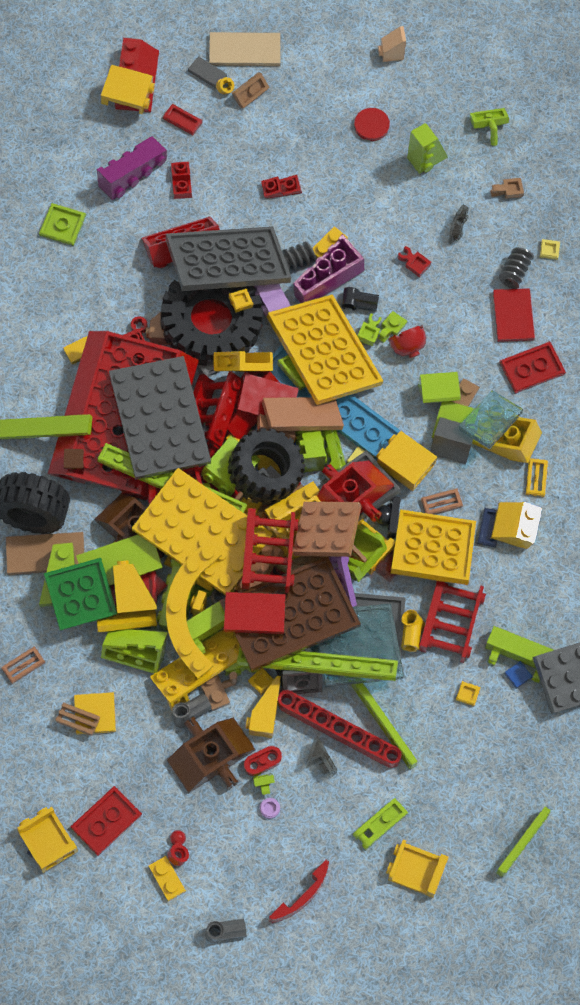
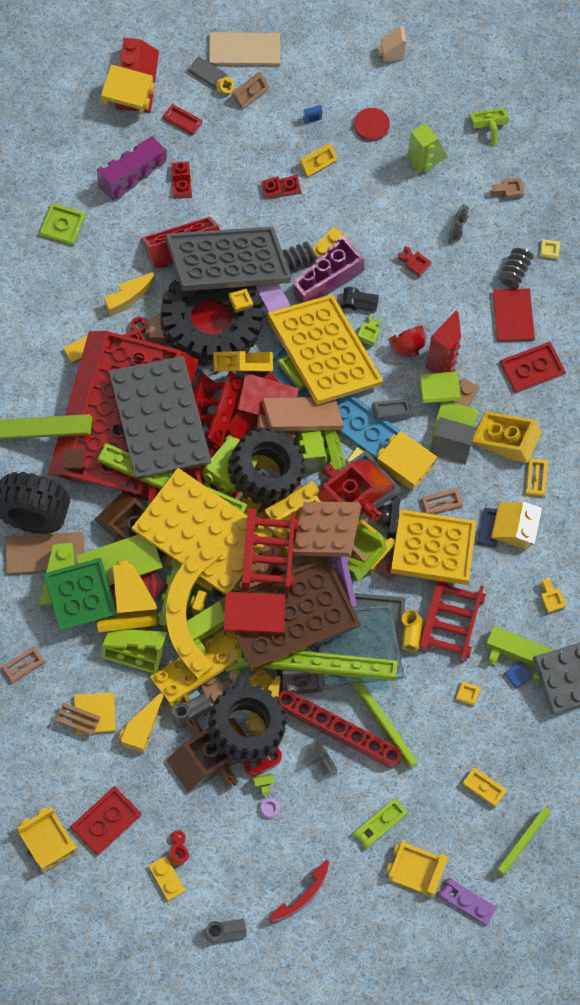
lime plate [378,311,408,343] -> none
clear light blue plate [459,390,523,449] -> none
none -> yellow slope [104,272,155,317]
none -> yellow slope [119,693,164,754]
none -> black tyre [207,683,287,764]
none -> yellow plate [299,143,338,177]
none -> blue tile [303,105,323,124]
none -> dark grey tile [371,399,413,421]
none -> red slope [426,311,461,373]
none -> medium lavender plate [438,878,497,926]
none -> yellow plate [462,767,507,807]
none -> yellow plate [540,578,566,614]

